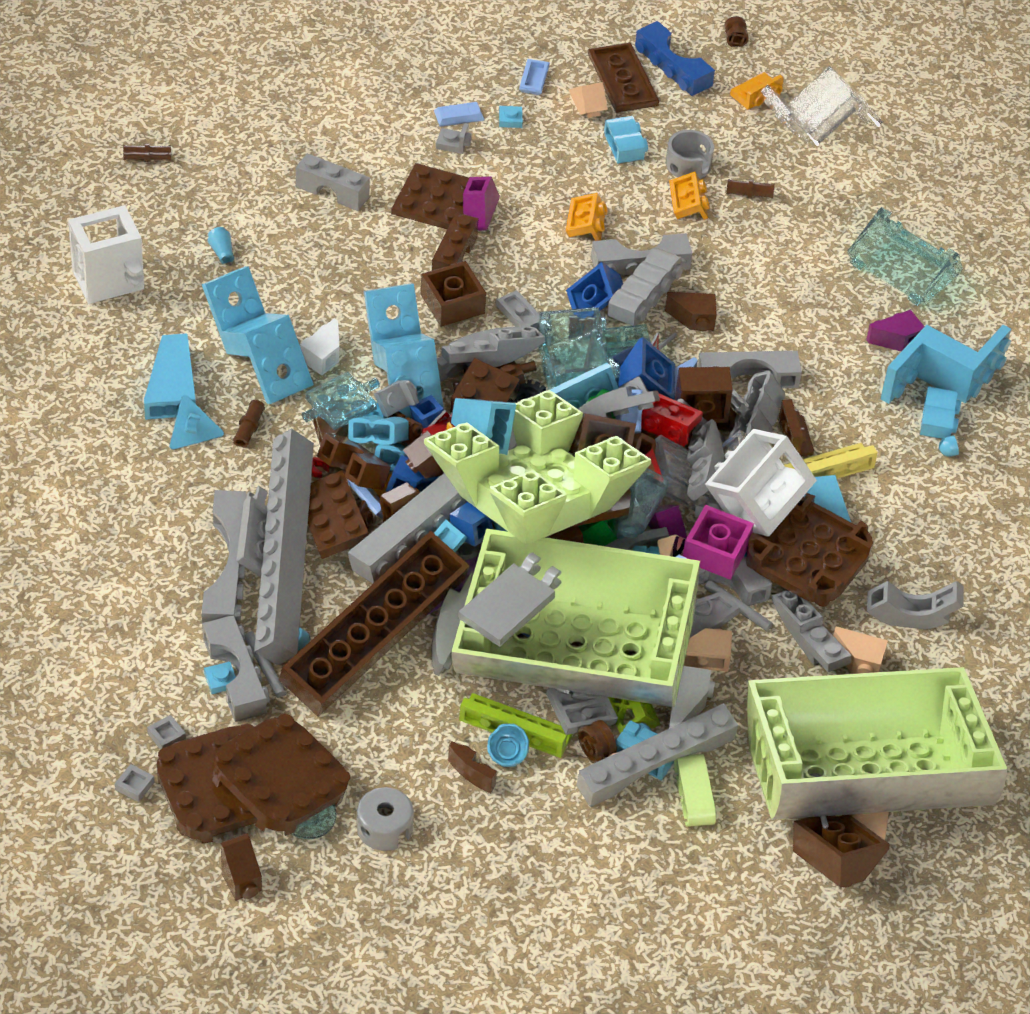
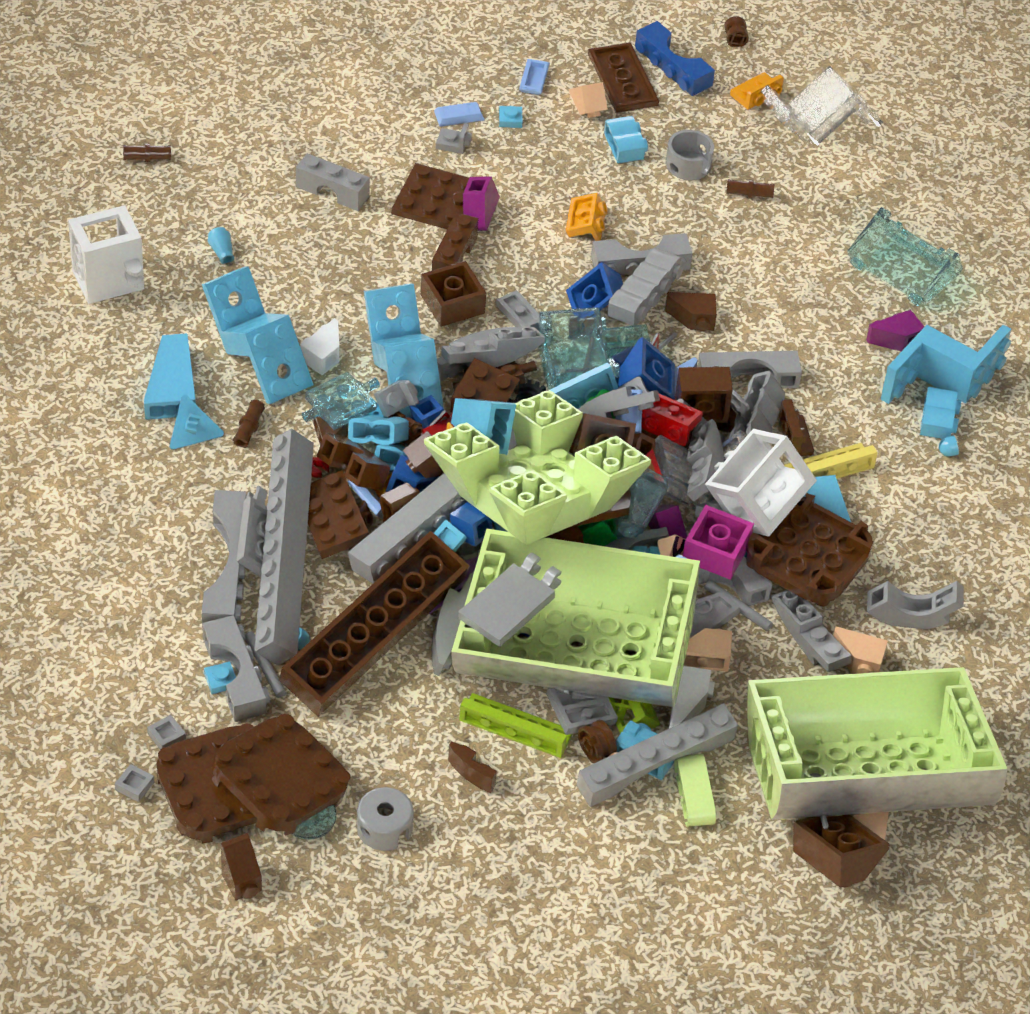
medium azure hair [487,724,529,767] -> none
light orange bracket [669,172,710,220] -> none

